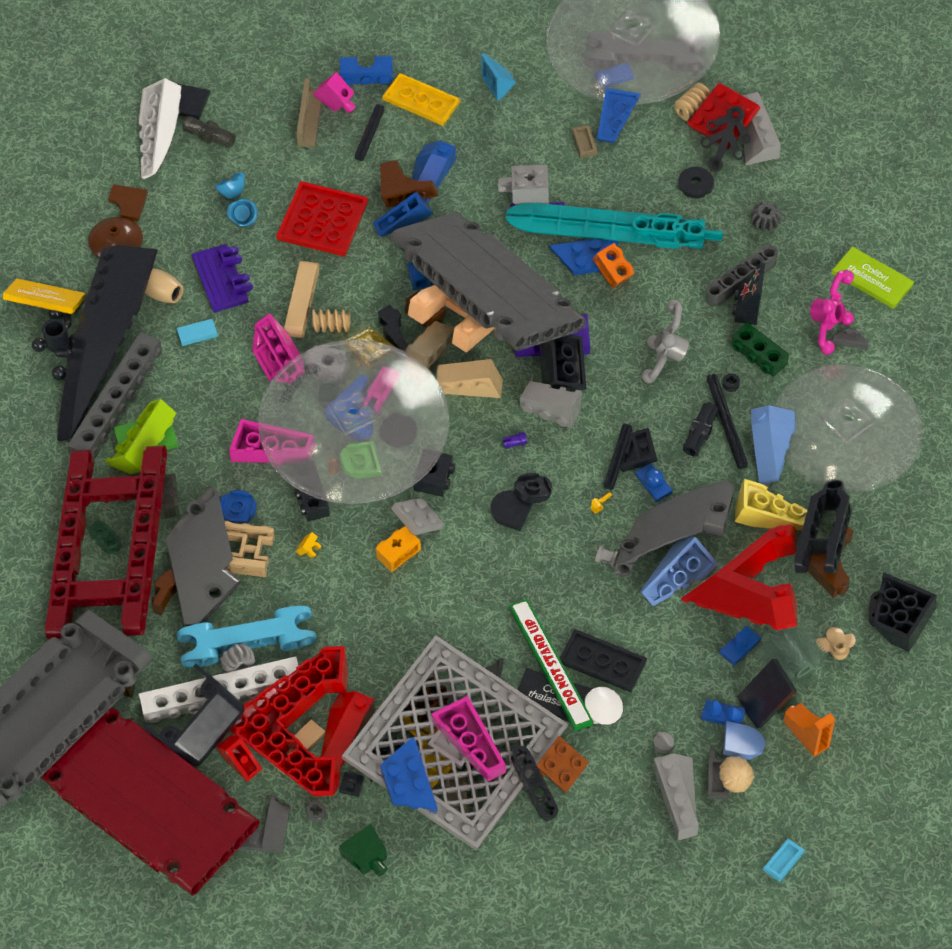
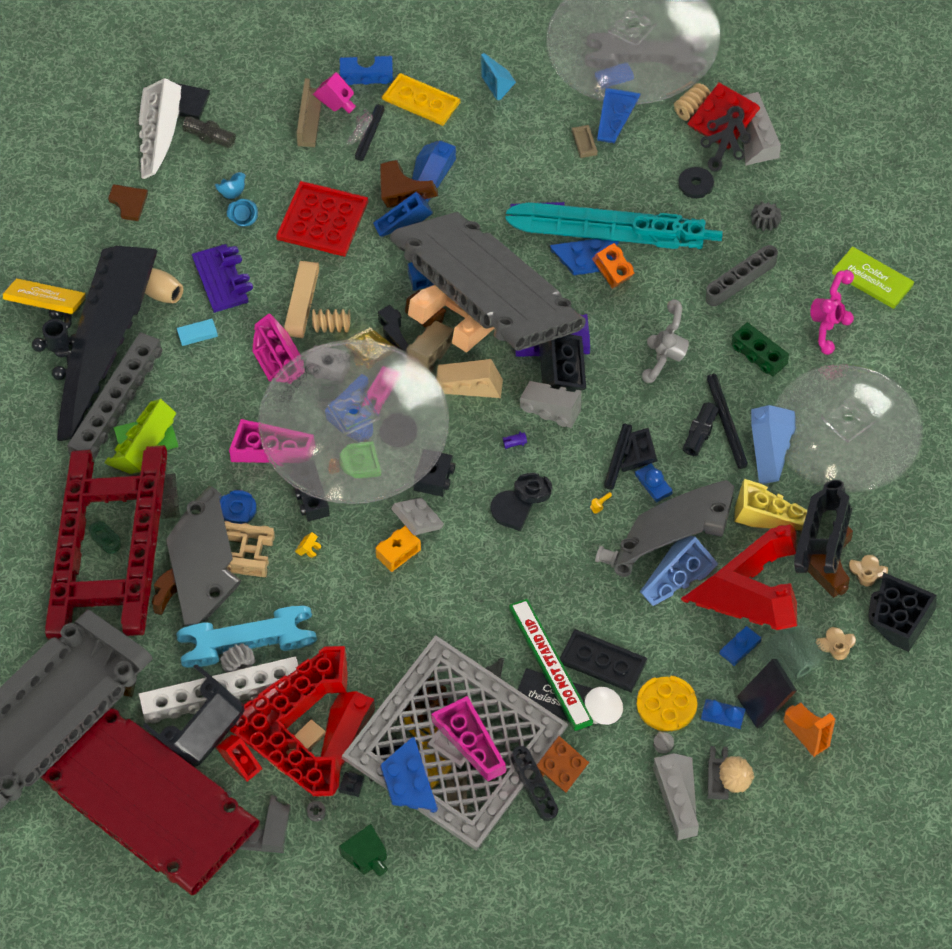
reddish brown dish [88,217,143,258] -> none
light grey hinge [498,165,549,205] -> none
black bush [723,373,740,392] -> none
medium blue tile [723,721,765,760] -> none
black slope [732,263,765,325] -> none
medium azure tile [763,838,805,882] -> none
dark grey tile [831,329,868,350] -> none
none -> clear piece [346,108,373,146]
none -> yellow tile [637,676,697,732]
none -> tan plate [849,555,888,586]

